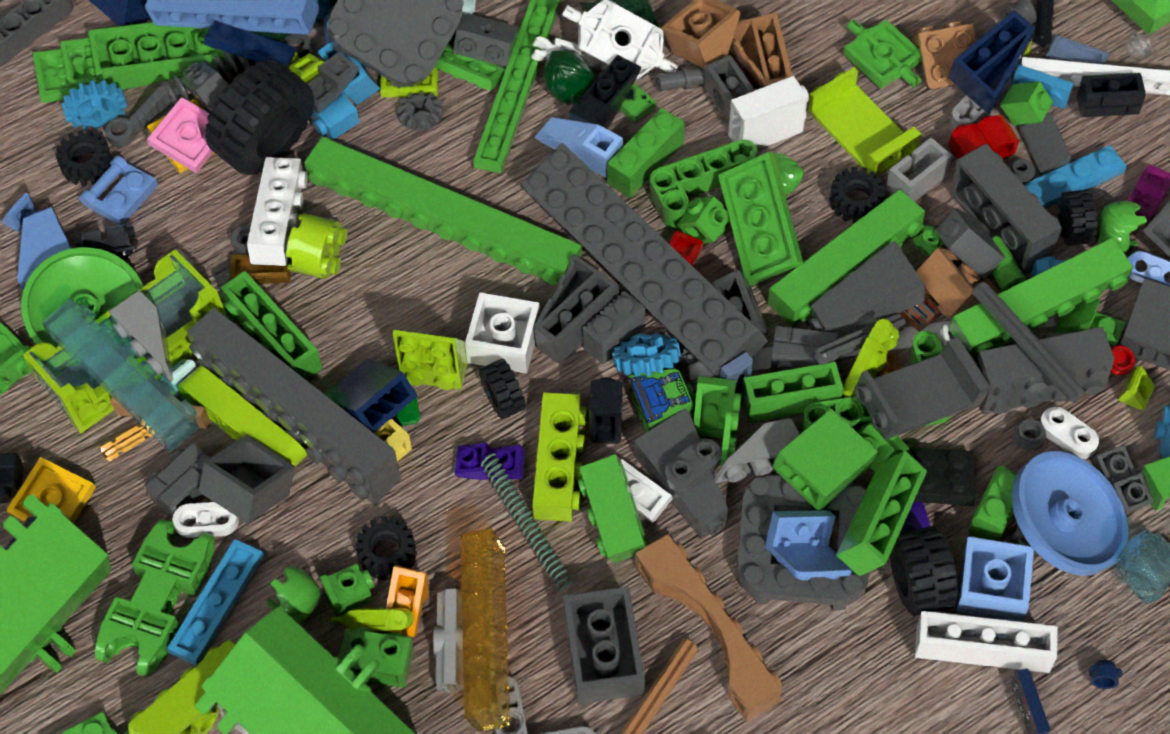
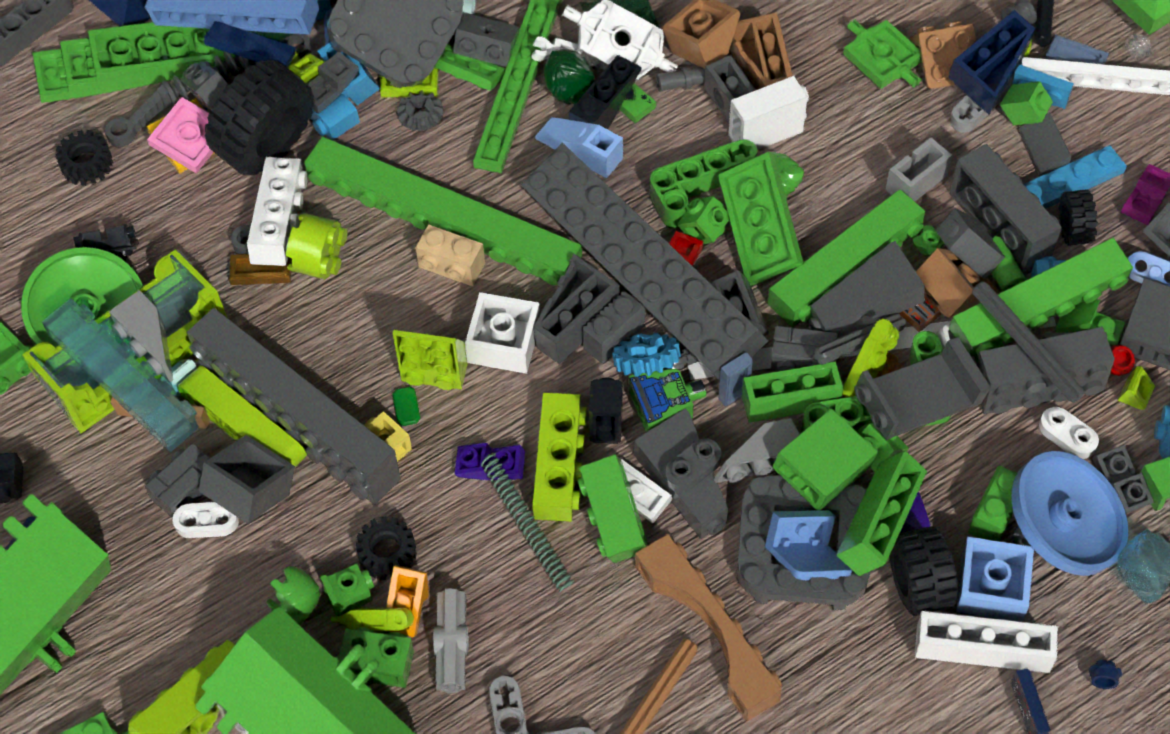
medium blue slope [2,193,36,232] -> none
yellow plate [6,457,96,524] -> none
medium blue slope [17,207,71,290] -> none
dark azure gear [61,80,127,130] -> none
medium blue plate [79,156,158,225] -> none
bright green piece [95,519,215,677] -> none
axle [99,416,160,461] -> none
dark azure plate [167,539,264,666] -> none
bright green brick [220,271,322,380] -> none
dark blue brick [324,359,418,433] -> none
clear yellow brick [461,528,510,732] -> none
black tyre [479,358,526,420] -> none
dark grey brick [563,587,645,704] -> none
bright green brick [607,108,685,198] -> none
bright green bracket [694,376,741,466] -> none
lime panel [808,67,922,178] -> none
black tyre [830,167,885,224] -> none
pearl dark grey plate [908,447,976,506] -> none
red brick [948,115,1019,160] -> none
dark grey plate [1007,158,1035,184] -> none
dark grey plate [1013,419,1046,450] -> none
black brick [1077,73,1146,117] -> none
bright green hair [1097,201,1147,252] -> none
none -> tan brick [416,224,485,287]

